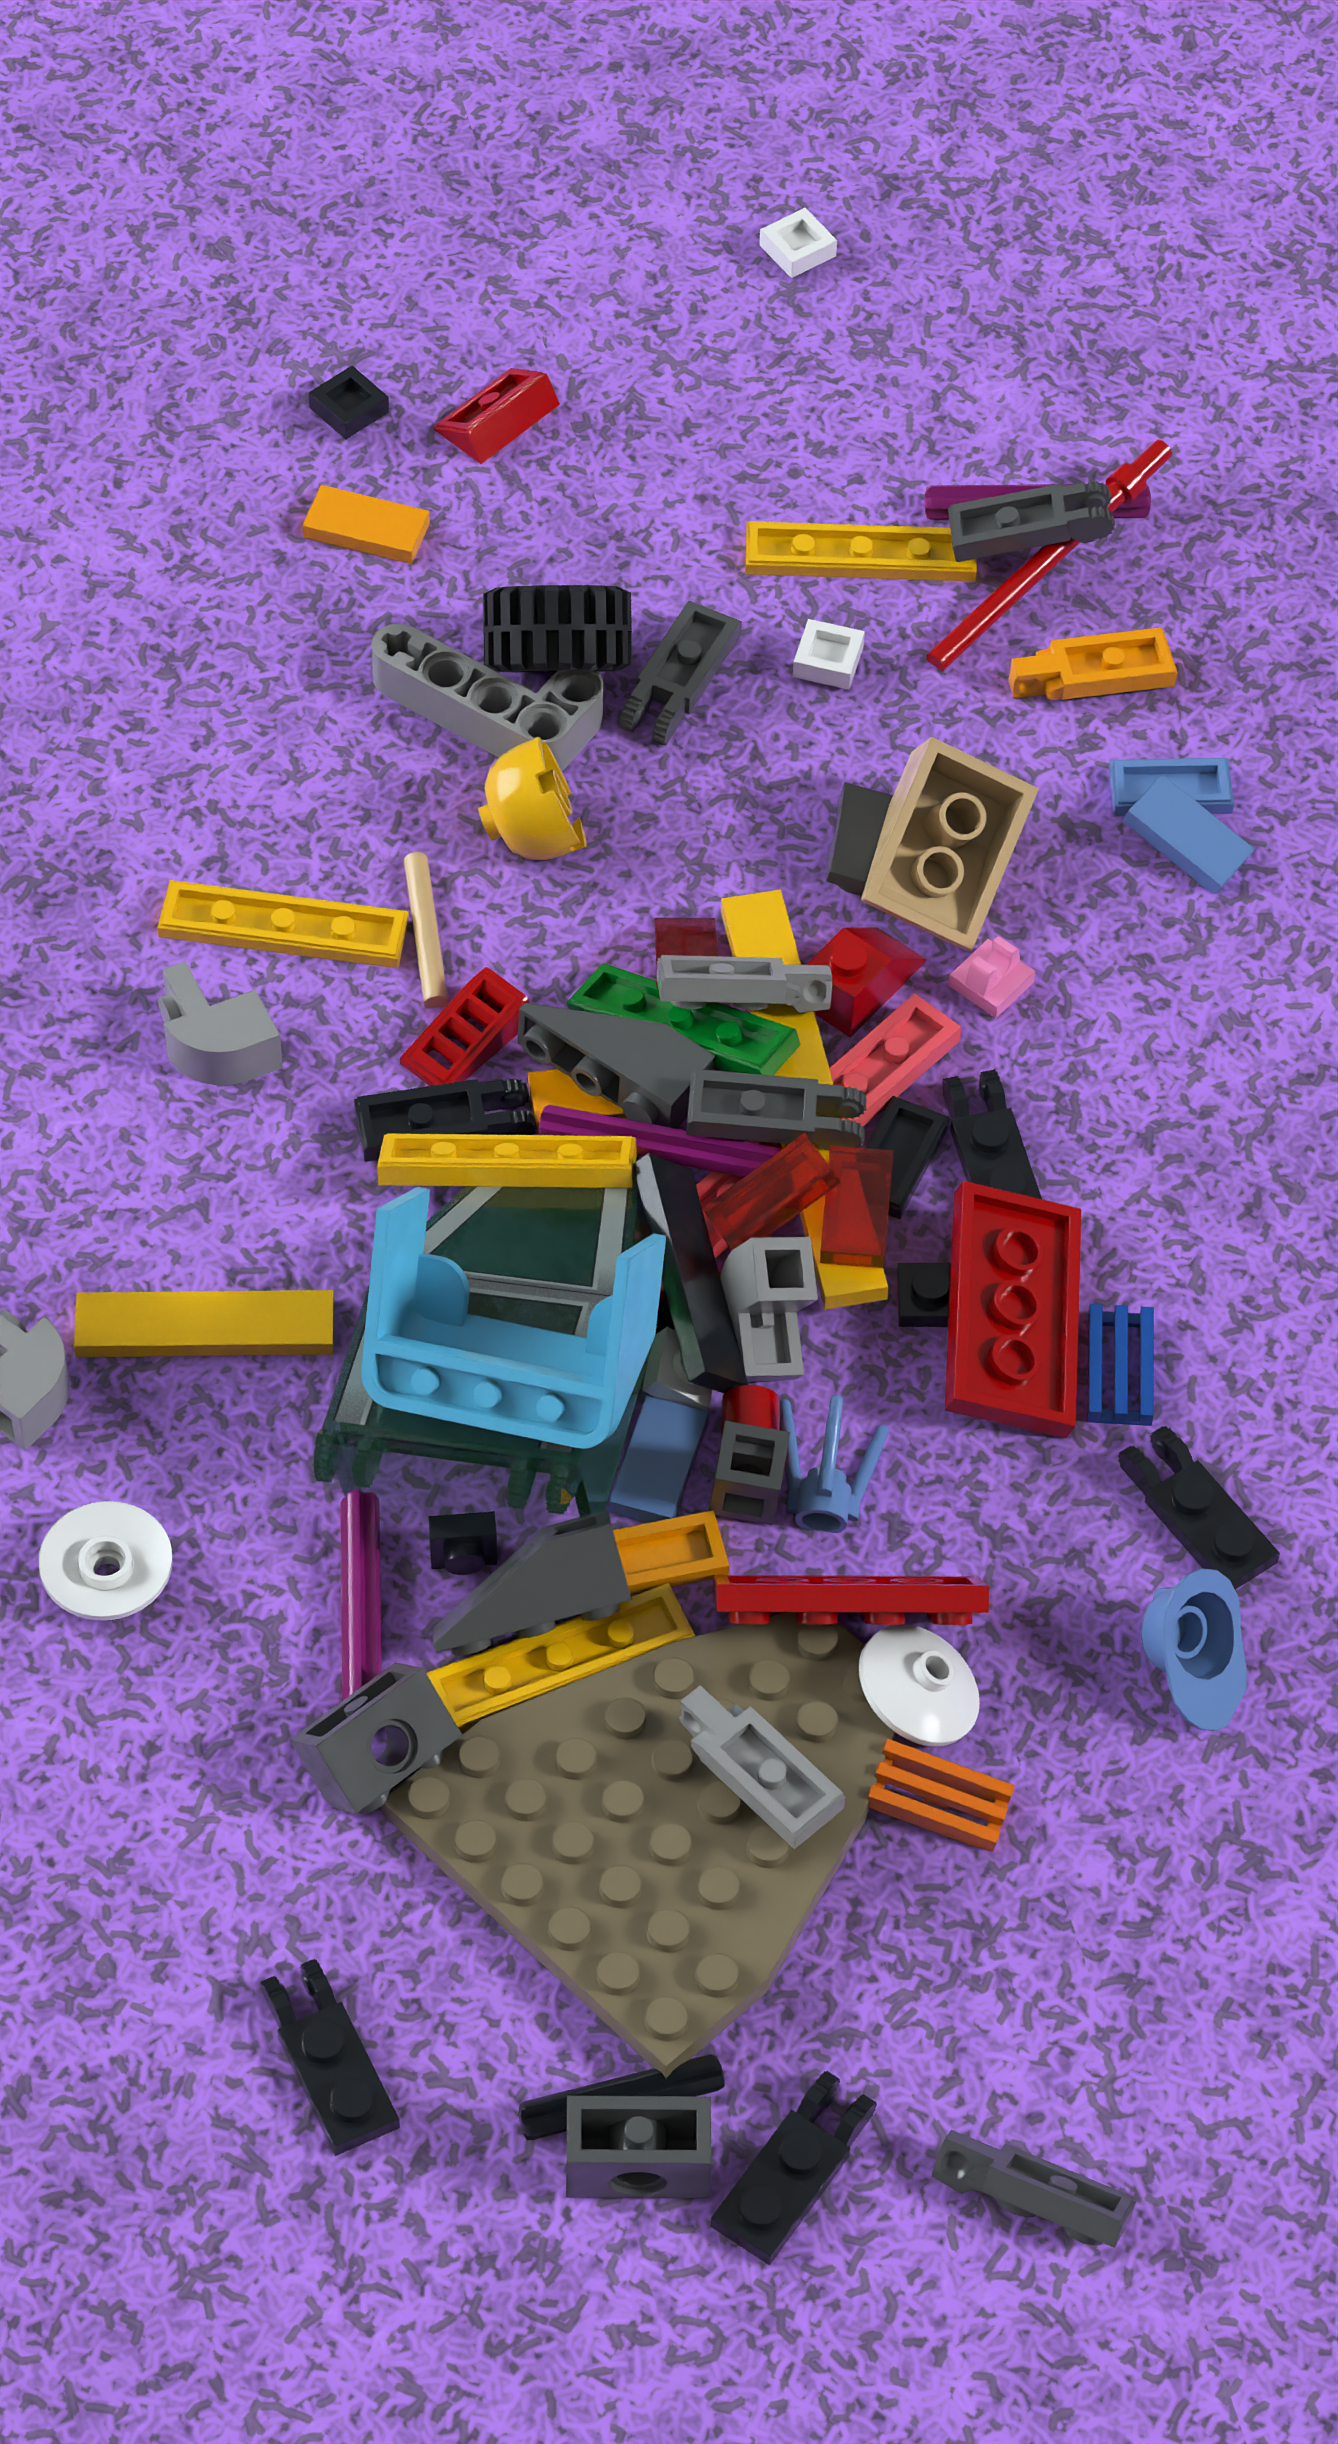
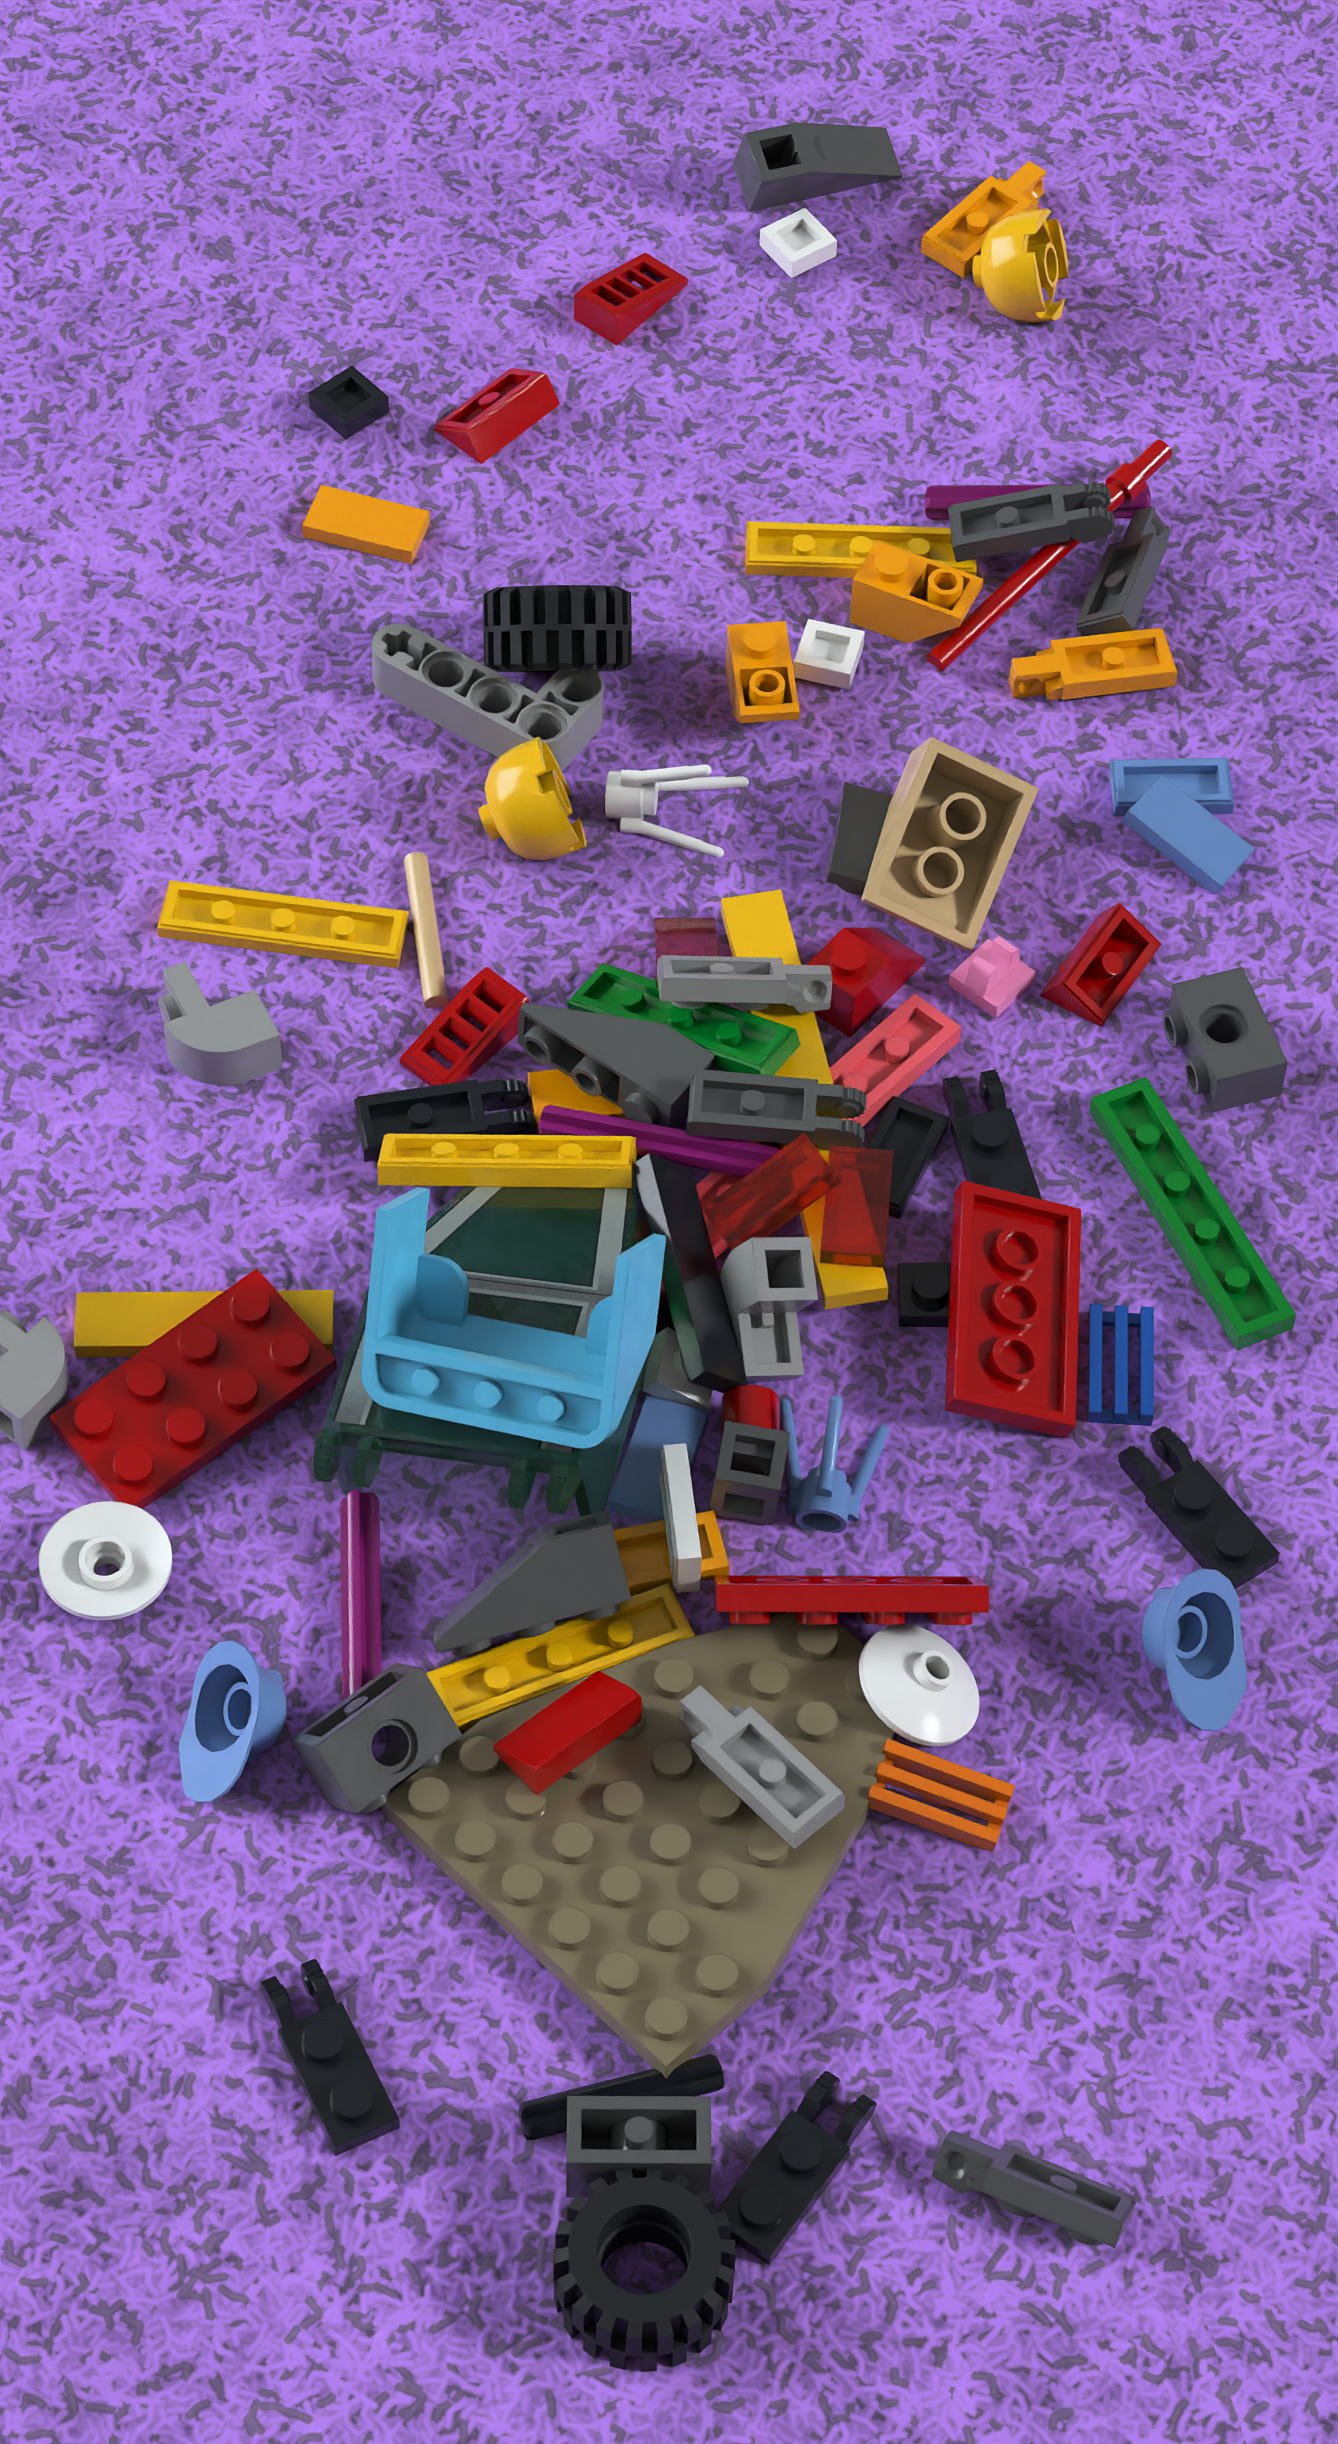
black plate [428,1511,497,1575] -> none
dark grey hinge [619,601,742,746] -> none
none -> red plate [49,1268,337,1509]
none -> medium blue piece [179,1640,287,1803]
none -> red slope [493,1670,642,1796]
none -> black tyre [553,2167,736,2372]
none -> red slope [574,252,688,346]
none -> white plant [605,765,749,857]
none -> white tile [659,1443,702,1593]
none -> light orange slope [725,621,800,723]
none -> dark grey slope [733,122,902,212]
none -> light orange slope [850,540,984,643]
none -> light orange hinge [921,161,1046,278]
none -> yellow cylinder [972,208,1068,323]
none -> red slope [1039,902,1162,1027]
none -> dark grey hinge [1075,506,1171,637]
none -> green plate [1089,1077,1296,1351]
none -> dark grey brick [1163,967,1288,1113]

